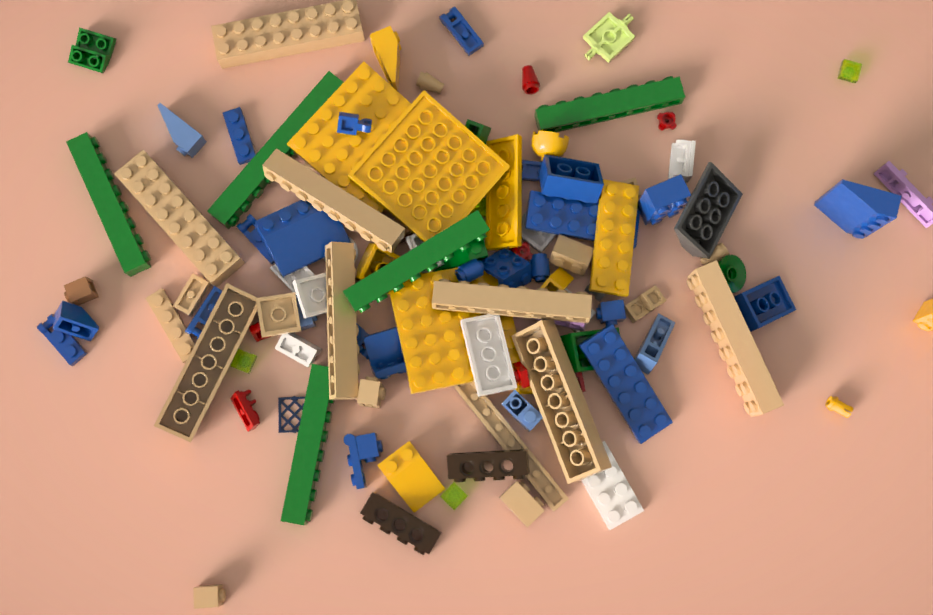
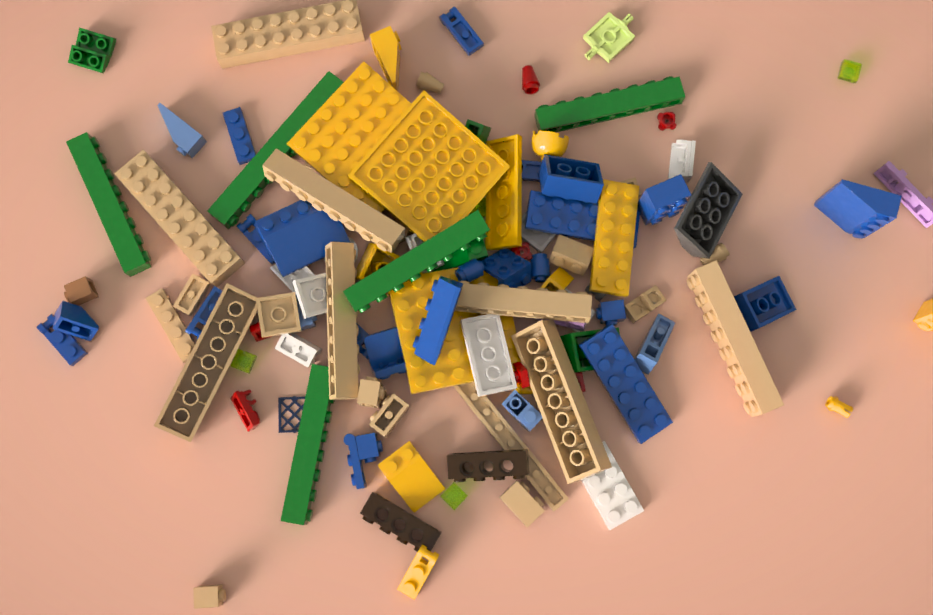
blue plate [337,112,372,135] -> none
green dish [718,255,746,293] -> none
none -> tan brick [369,393,410,438]
none -> yellow plate [397,544,440,600]
none -> blue slope [413,276,463,365]

